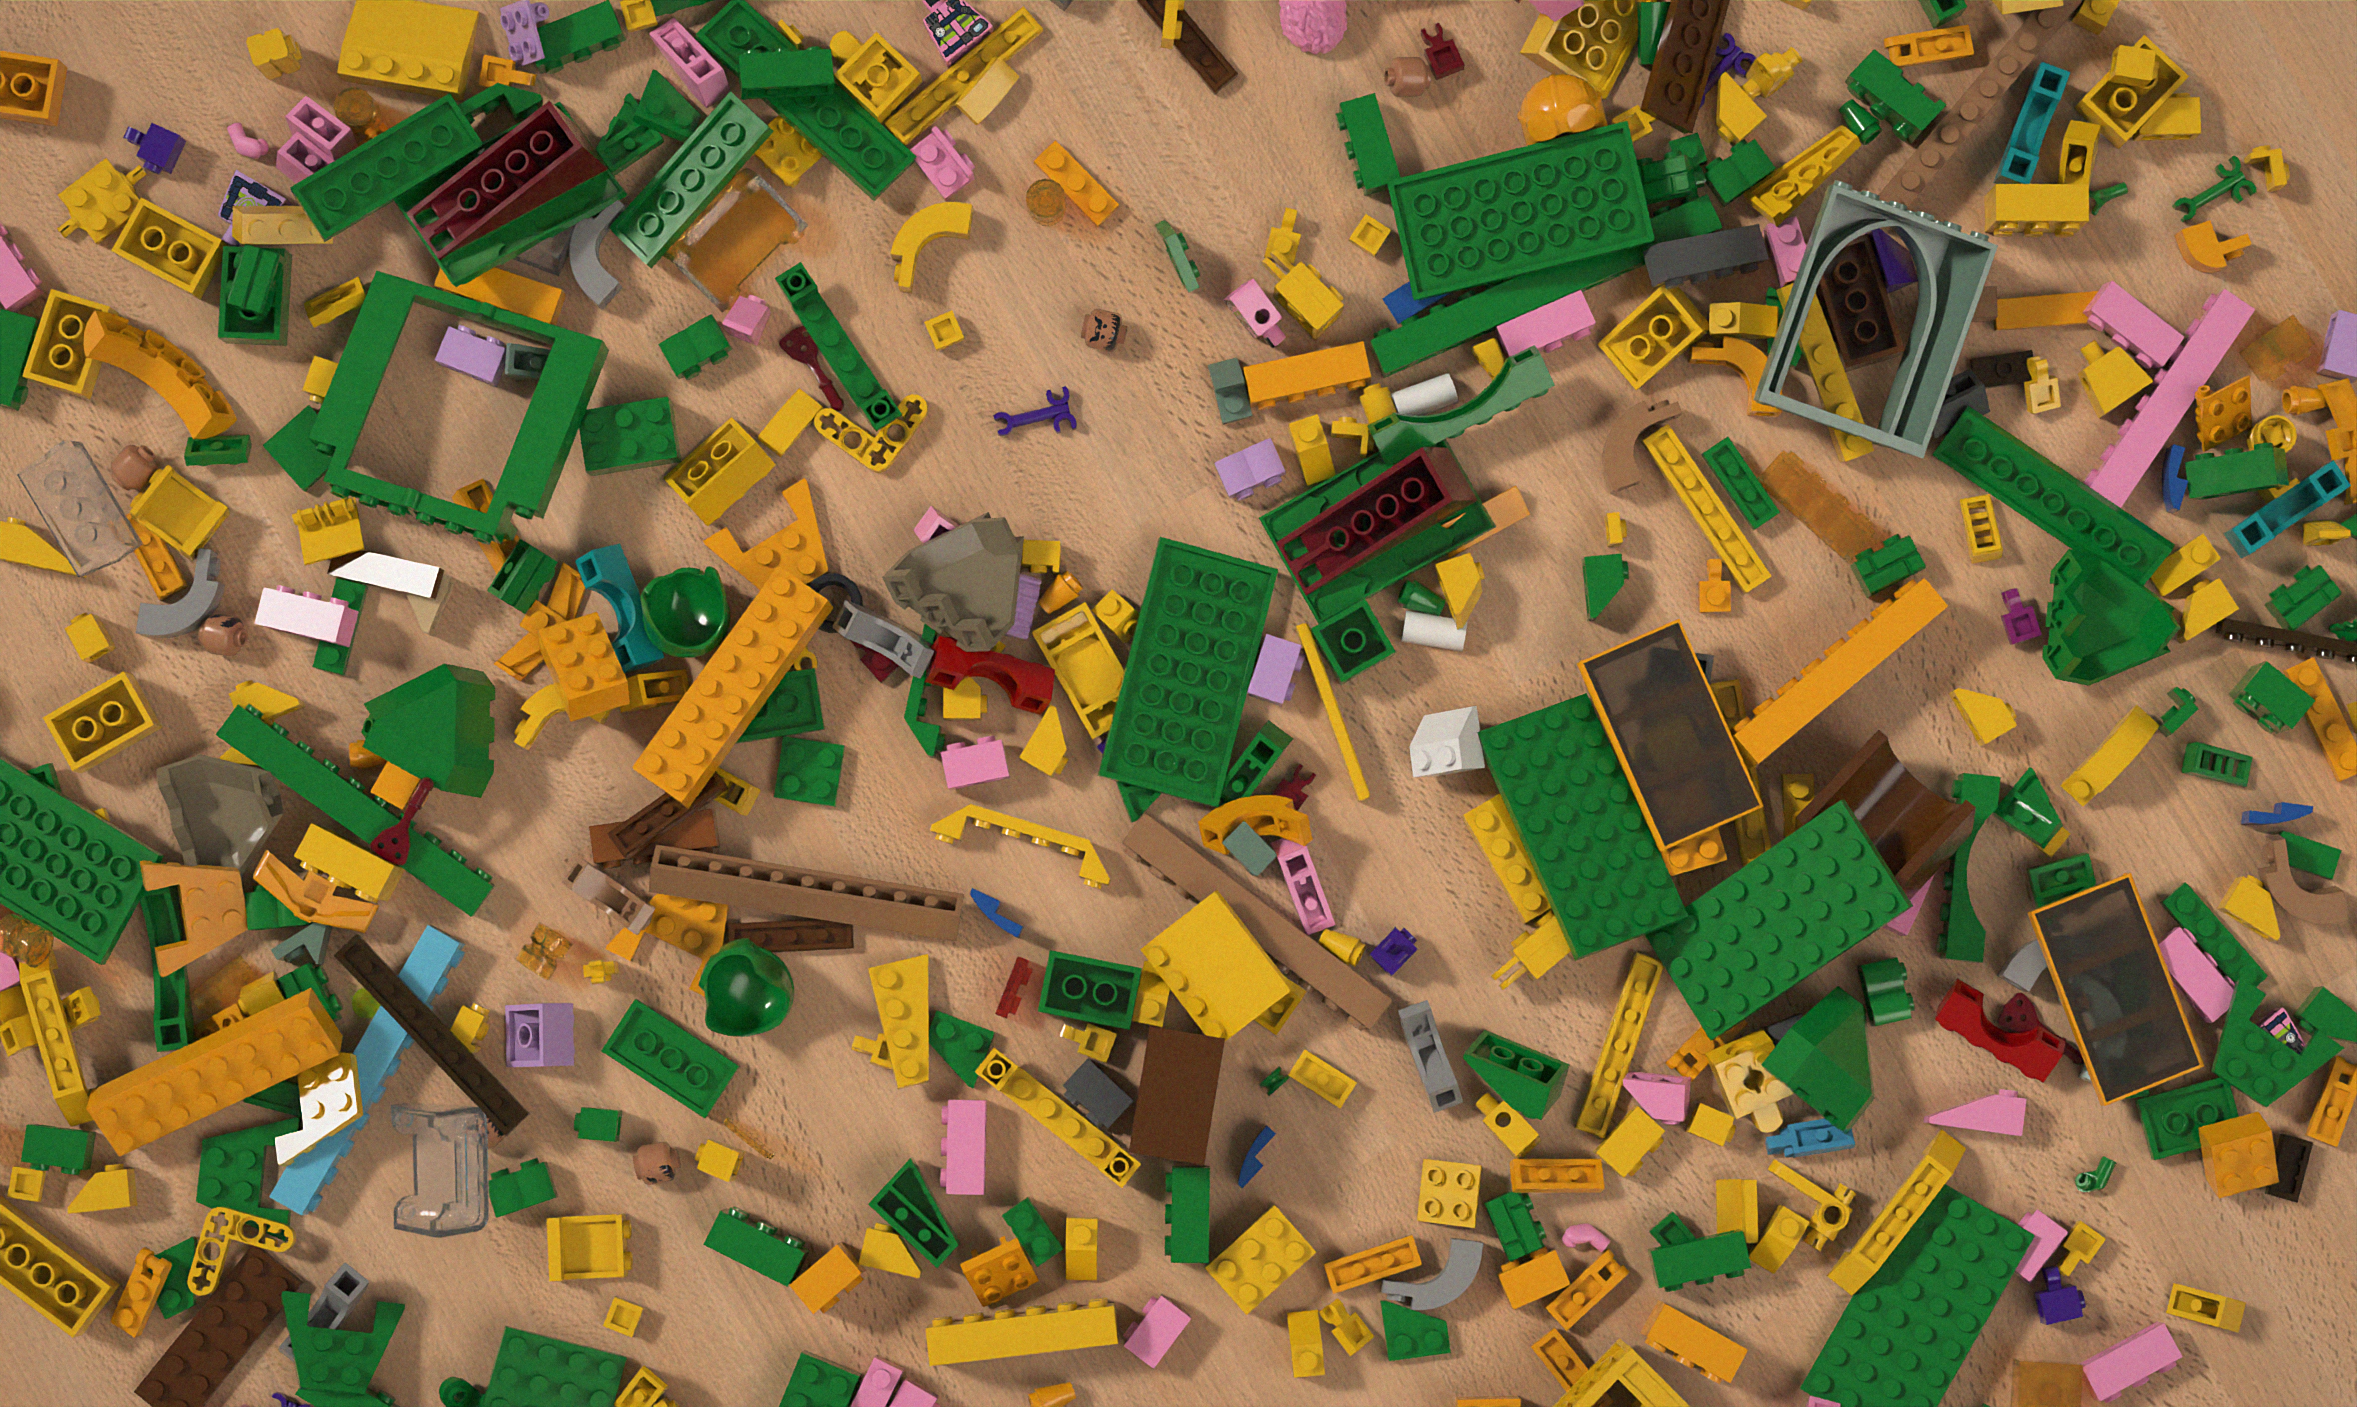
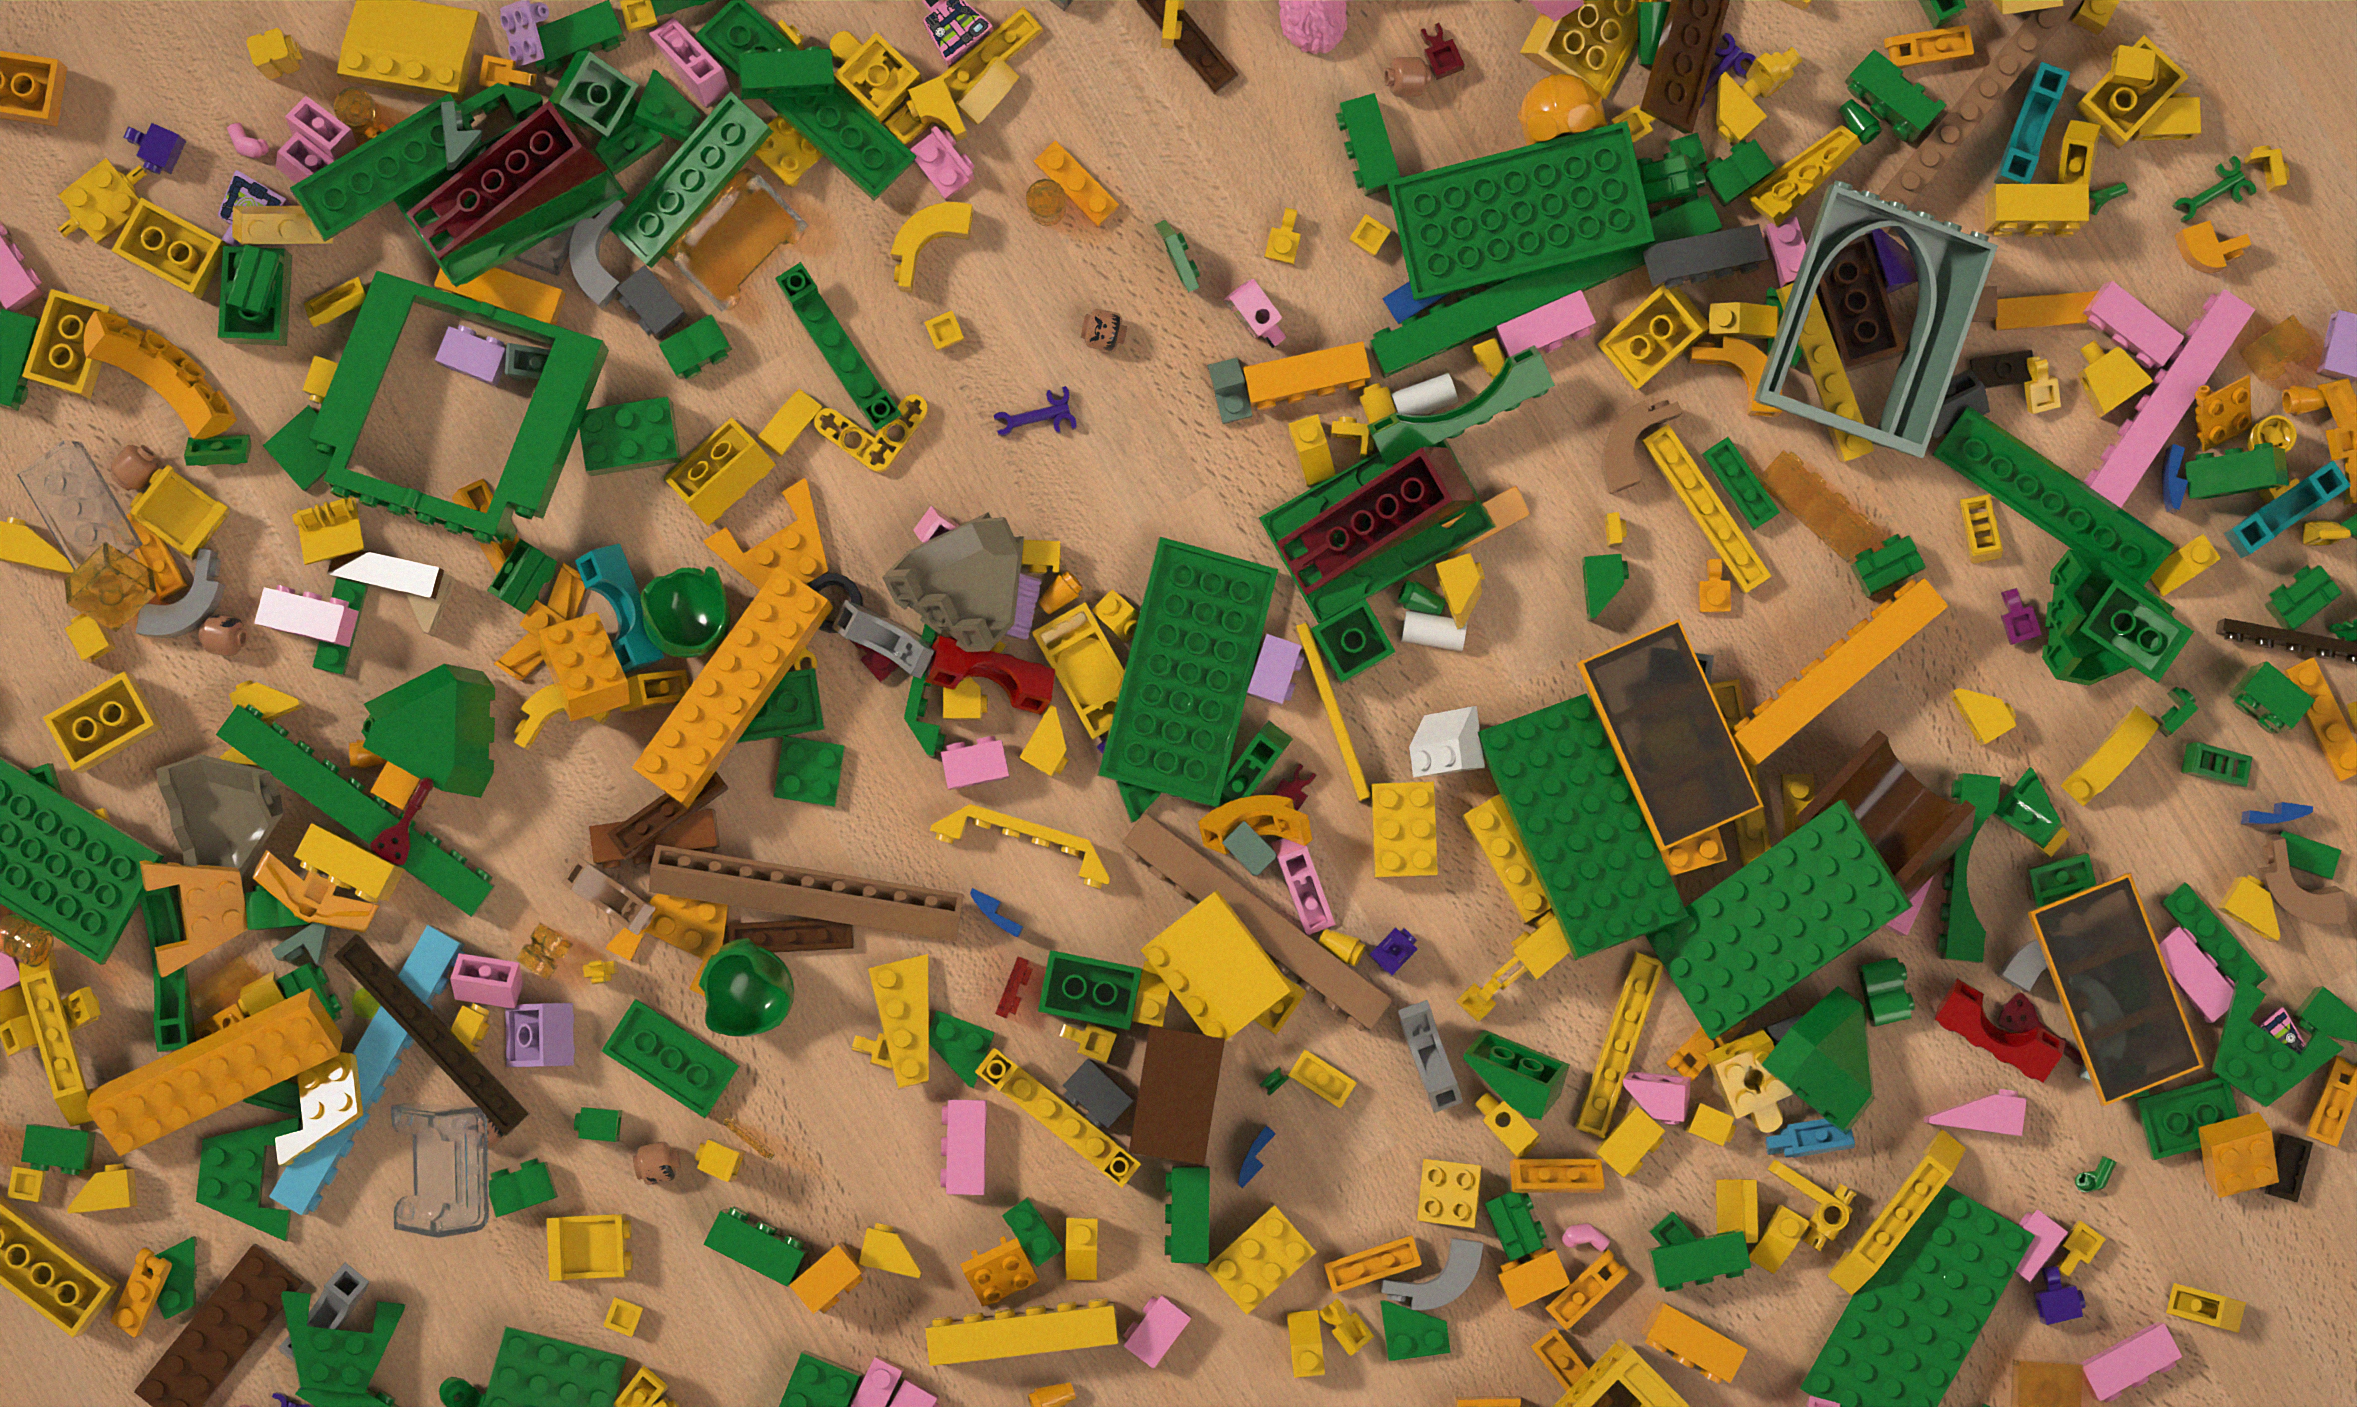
yellow beam [187,1206,297,1296] -> none
yellow slope [714,767,761,816] -> none
bright pink slope [722,295,771,346] -> none
dark red piece [779,326,844,412] -> none
green wedge [868,1157,960,1268] -> none
lavender brick [1214,438,1286,501] -> none
yellow brick [1261,249,1344,341] -> none
yellow slope [2177,577,2239,644] -> none
none -> clear yellow brick [64,542,157,632]
none -> sand green slope [441,101,482,170]
none -> bright pink brick [450,953,523,1009]
none -> green brick [547,51,639,137]
none -> dark grey brick [617,265,687,339]
none -> yellow arch [906,75,968,142]
none -> yellow brick [1370,782,1438,878]
none -> yellow plate [1456,977,1502,1022]
none -> green slope [2078,579,2194,683]

